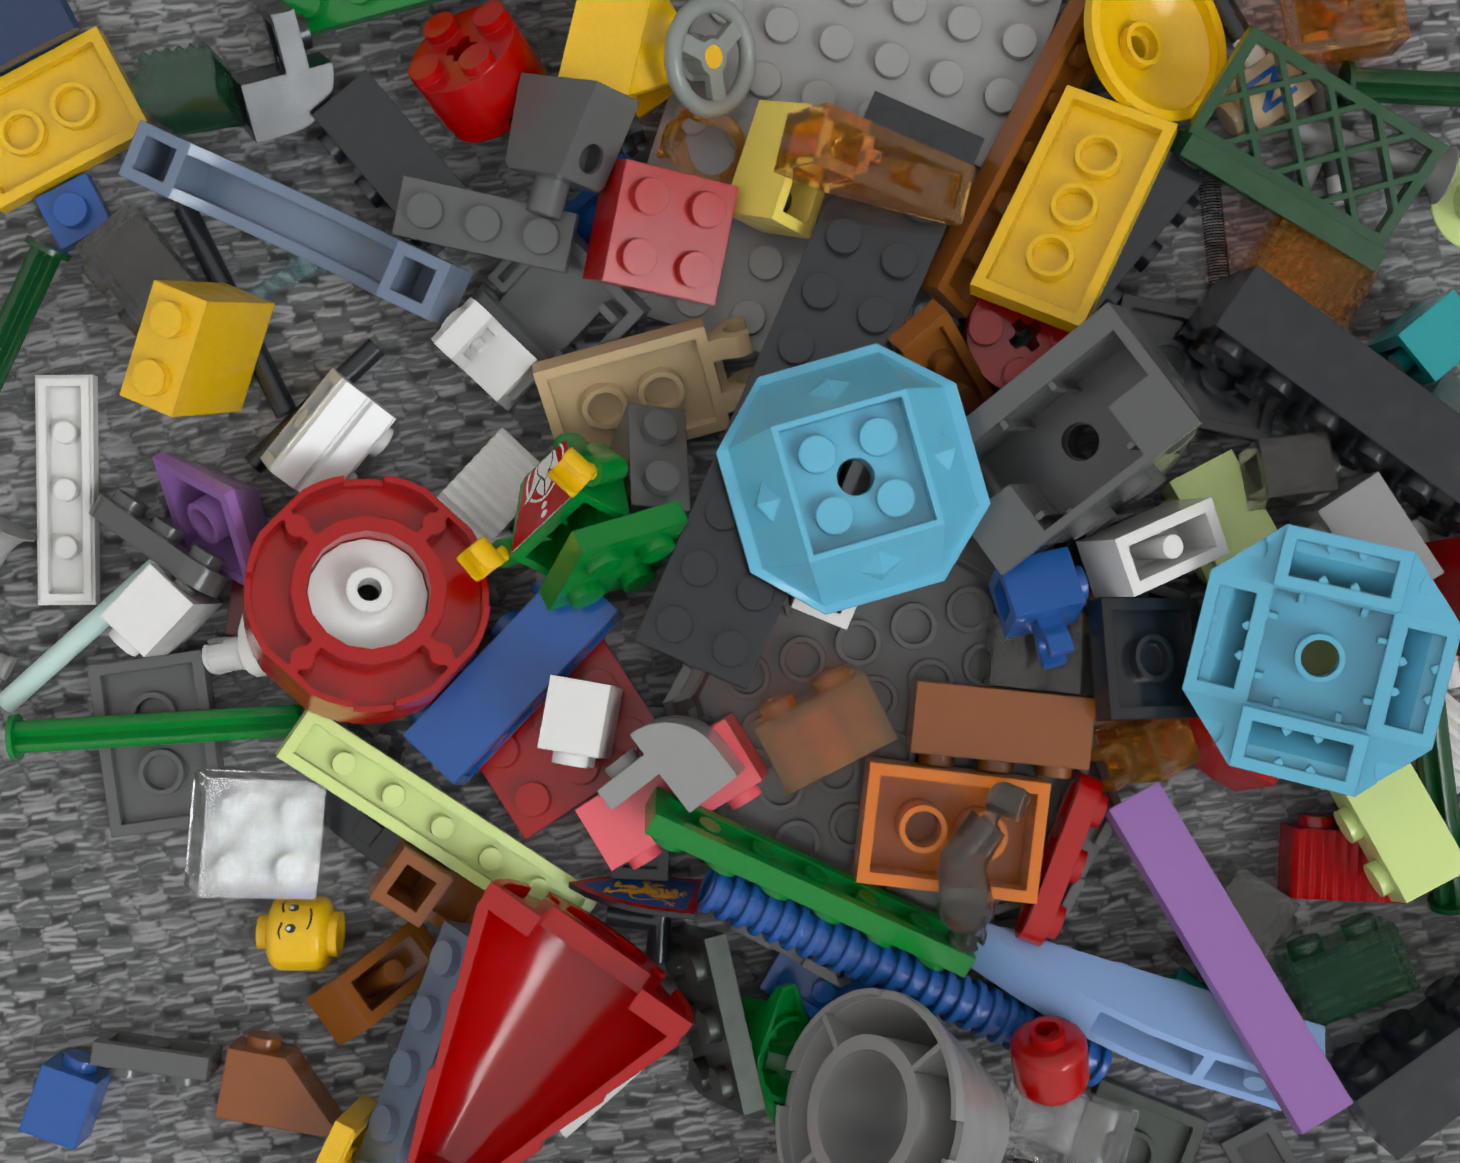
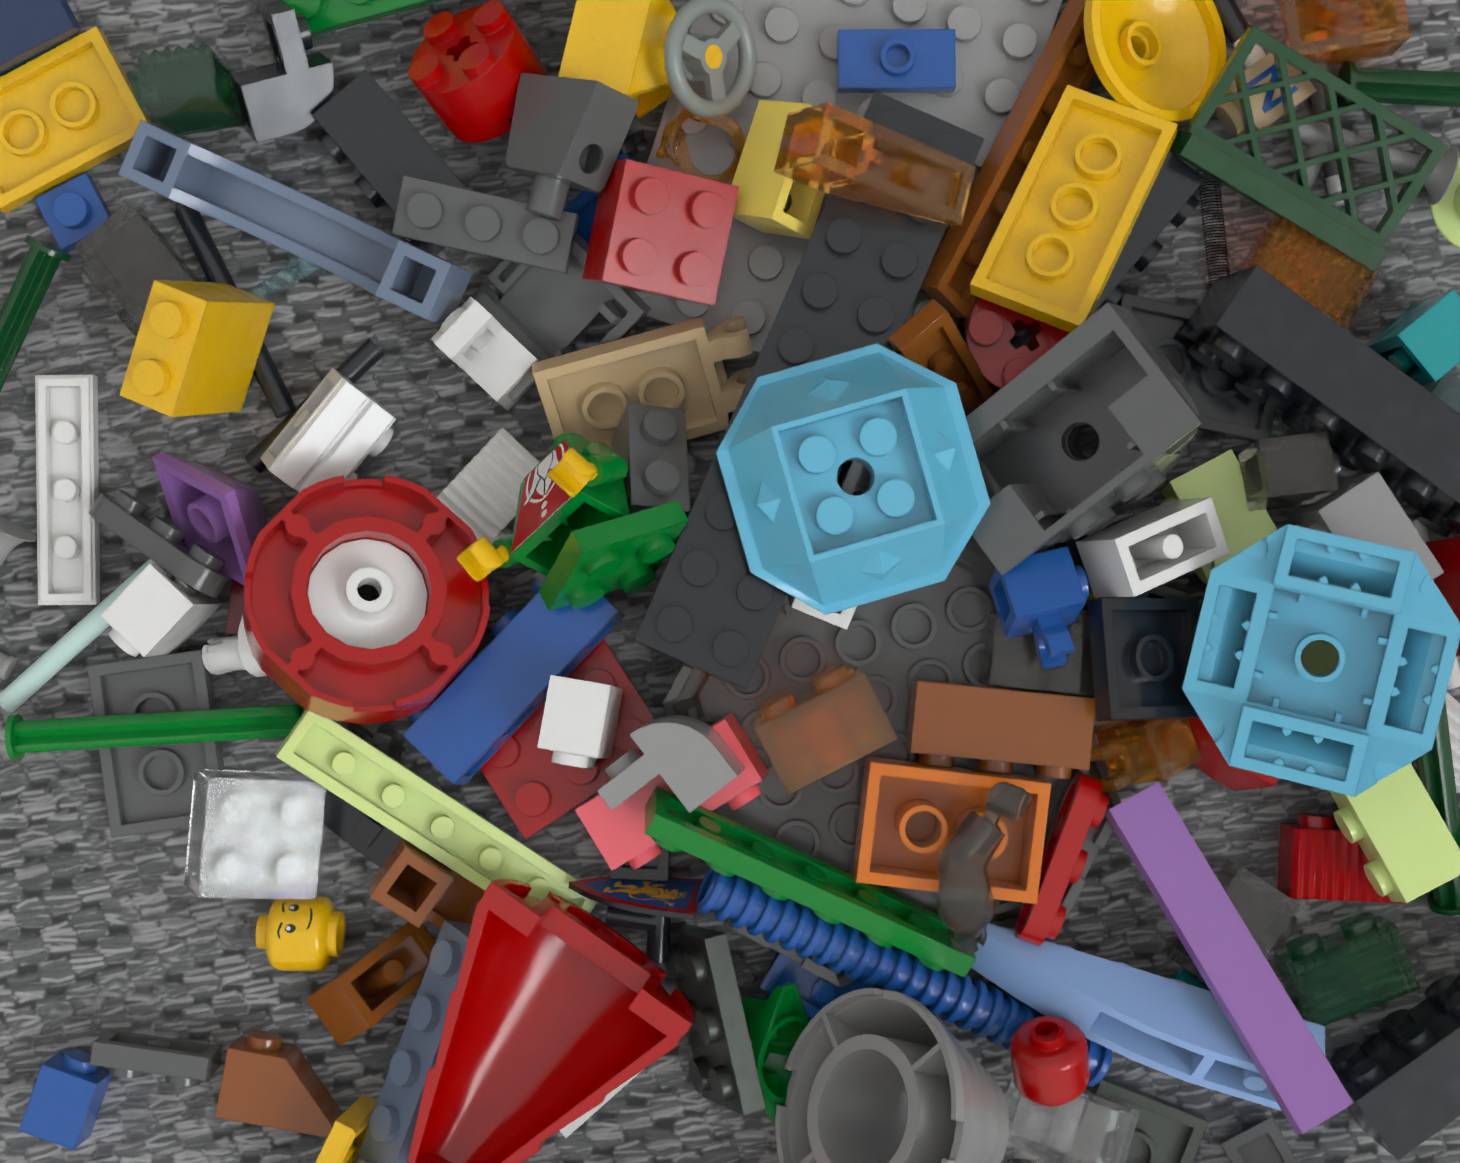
none -> blue plate [837,29,956,93]

